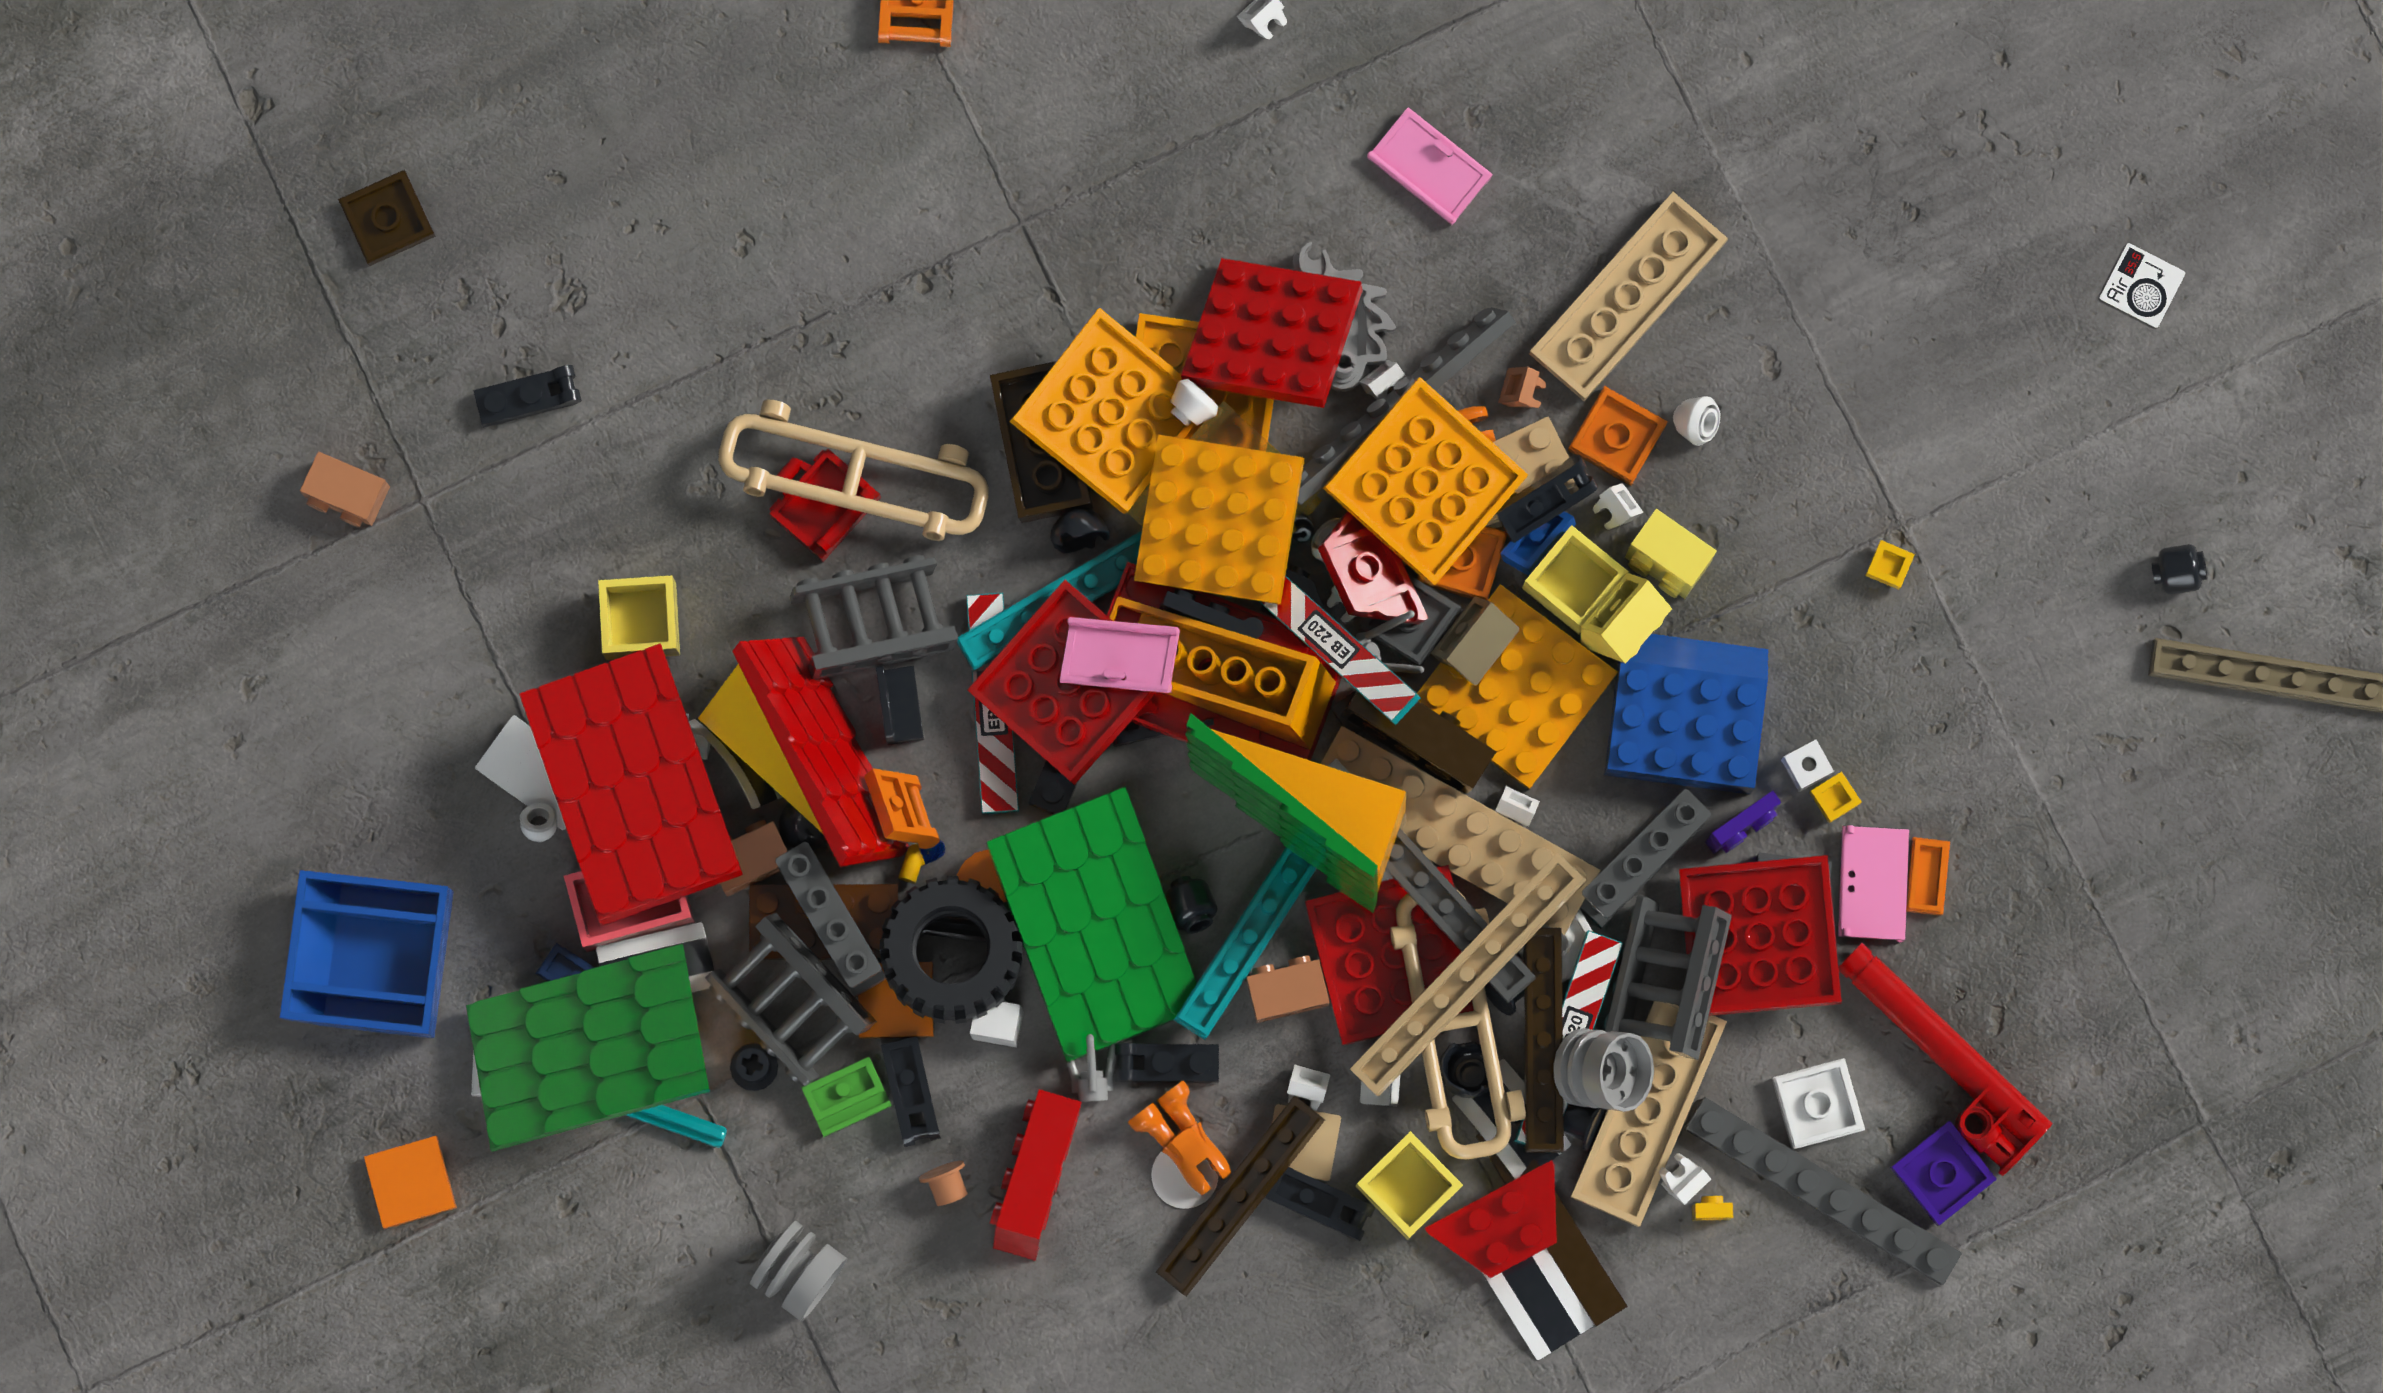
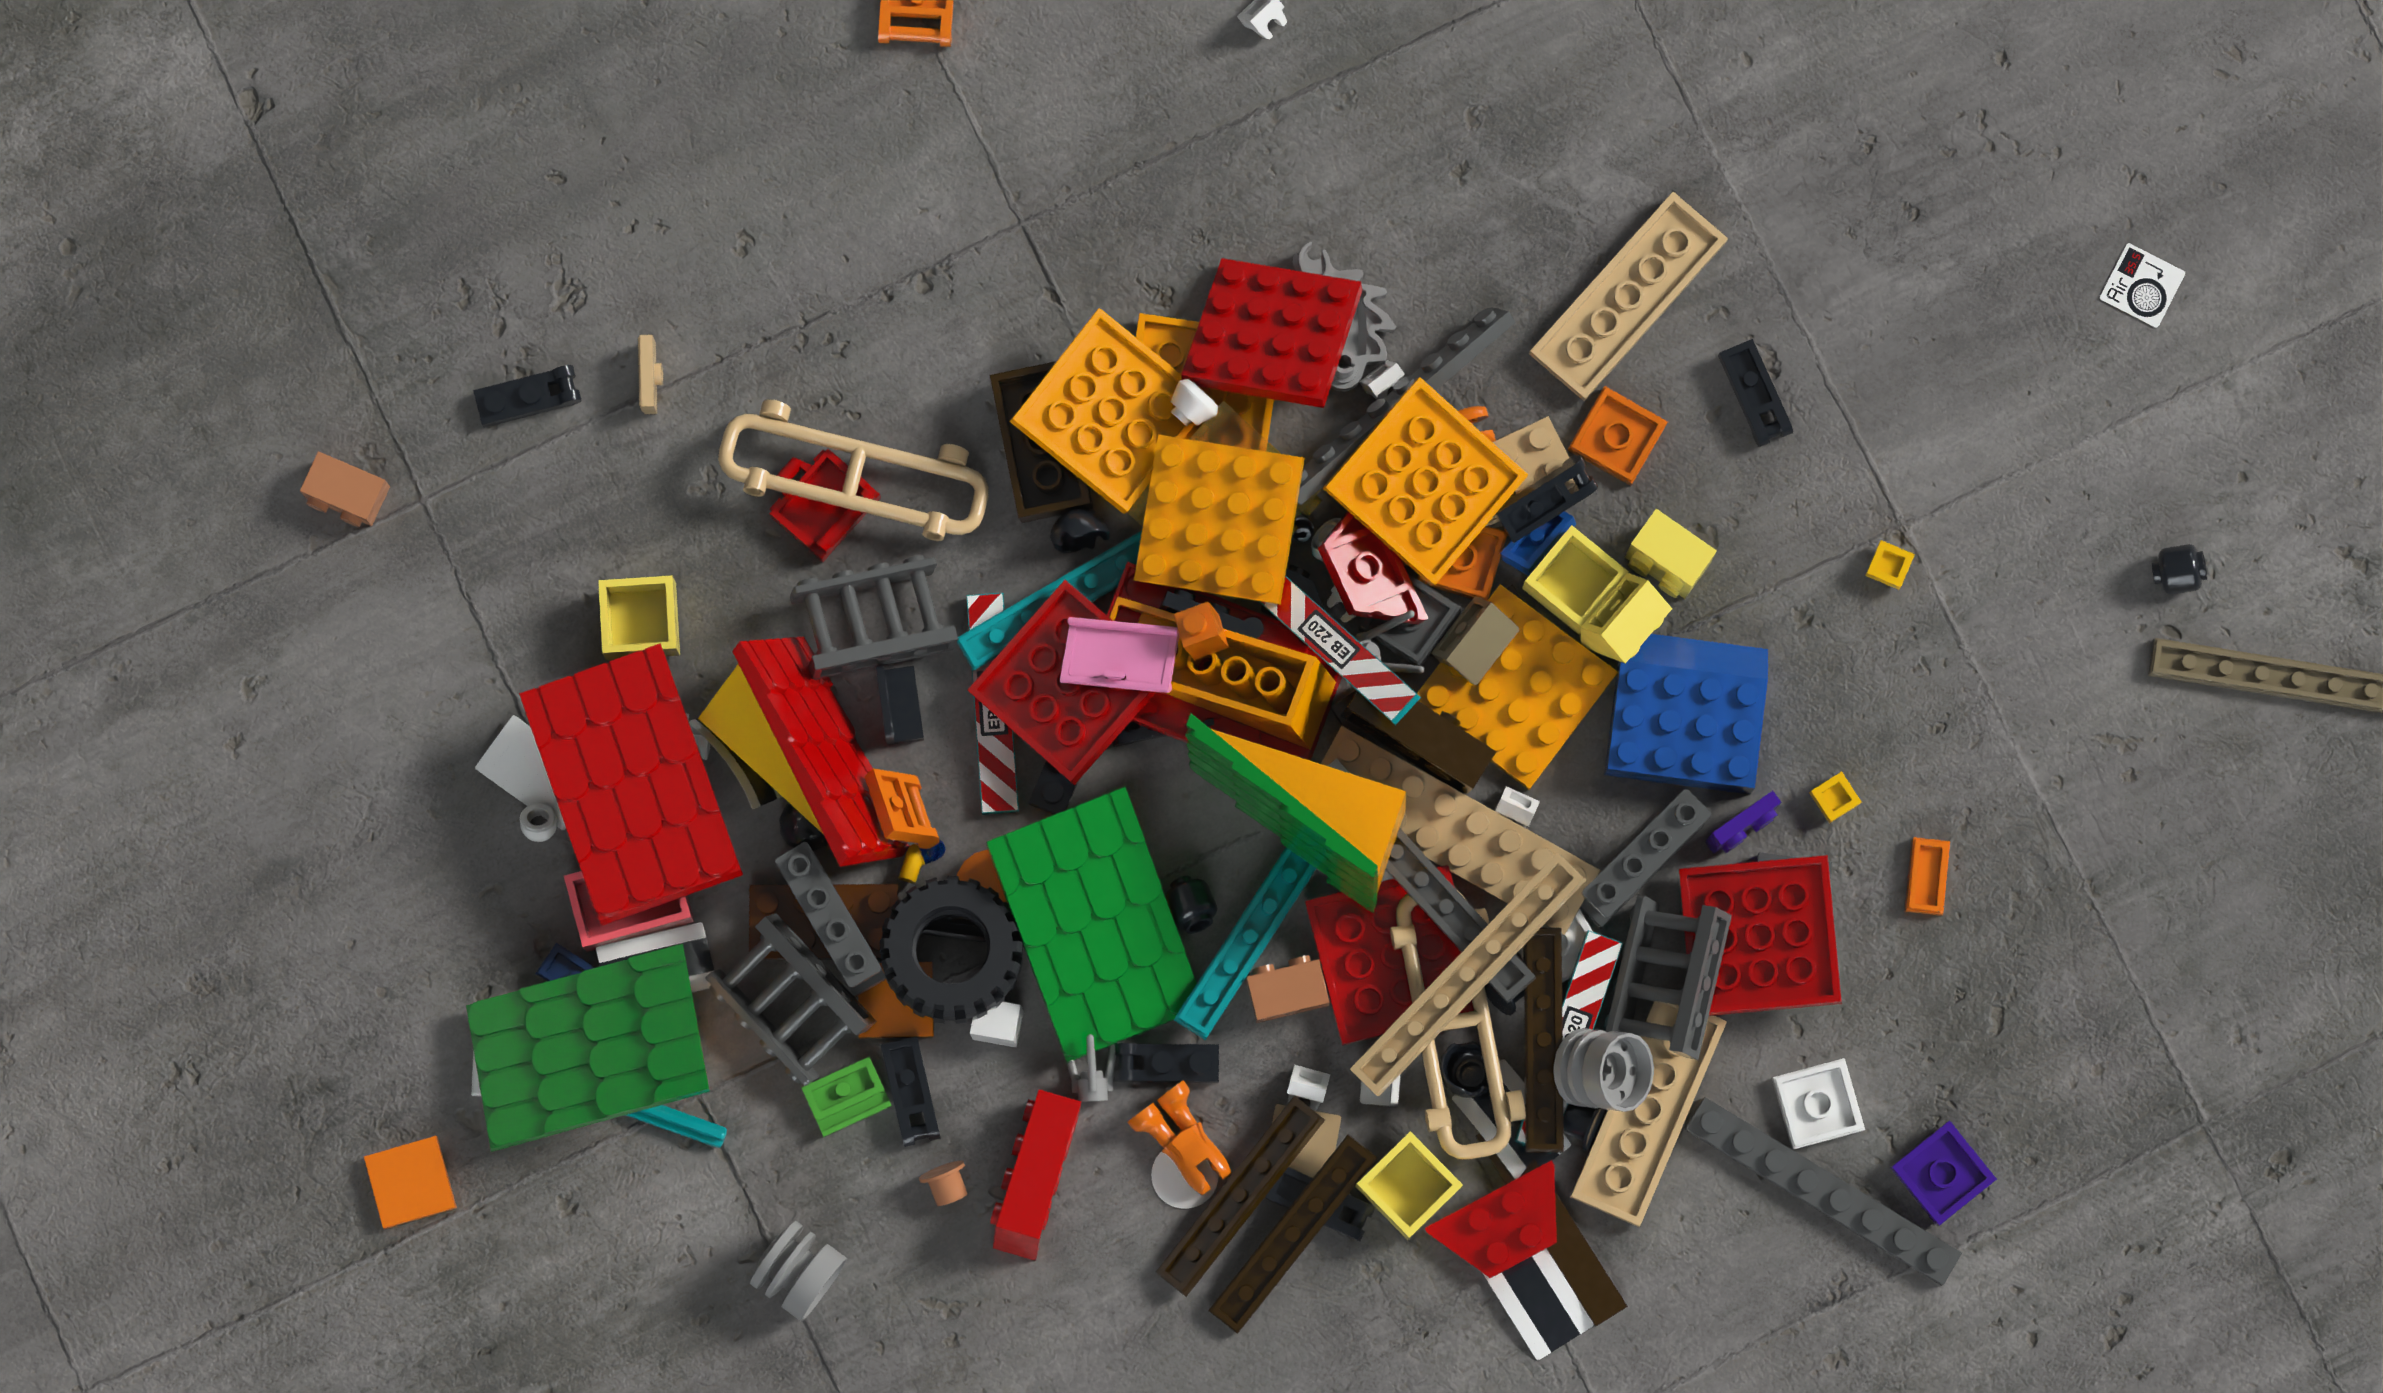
blue slope [280,870,454,1038] -> none
dark brown tile [338,169,436,266] -> none
nougat brick [720,820,788,897] -> none
black piece [730,1043,778,1091] -> none
bright pink door [1367,107,1493,225] -> none
nougat tile [1498,367,1546,408] -> none
white tile [1593,483,1644,530] -> none
white tile [1659,1153,1711,1205] -> none
white cone [1673,396,1720,446] -> none
yellow plate [1692,1196,1733,1221] -> none
white piece [1781,740,1834,792] -> none
bright pink door [1838,825,1909,943] -> none
red piece [1839,943,2053,1177] -> none
none -> tan plate [638,335,663,414]
none -> orange brick [1174,602,1229,660]
none -> dark brown tile [1208,1134,1377,1334]
none -> black plate [1718,339,1793,447]

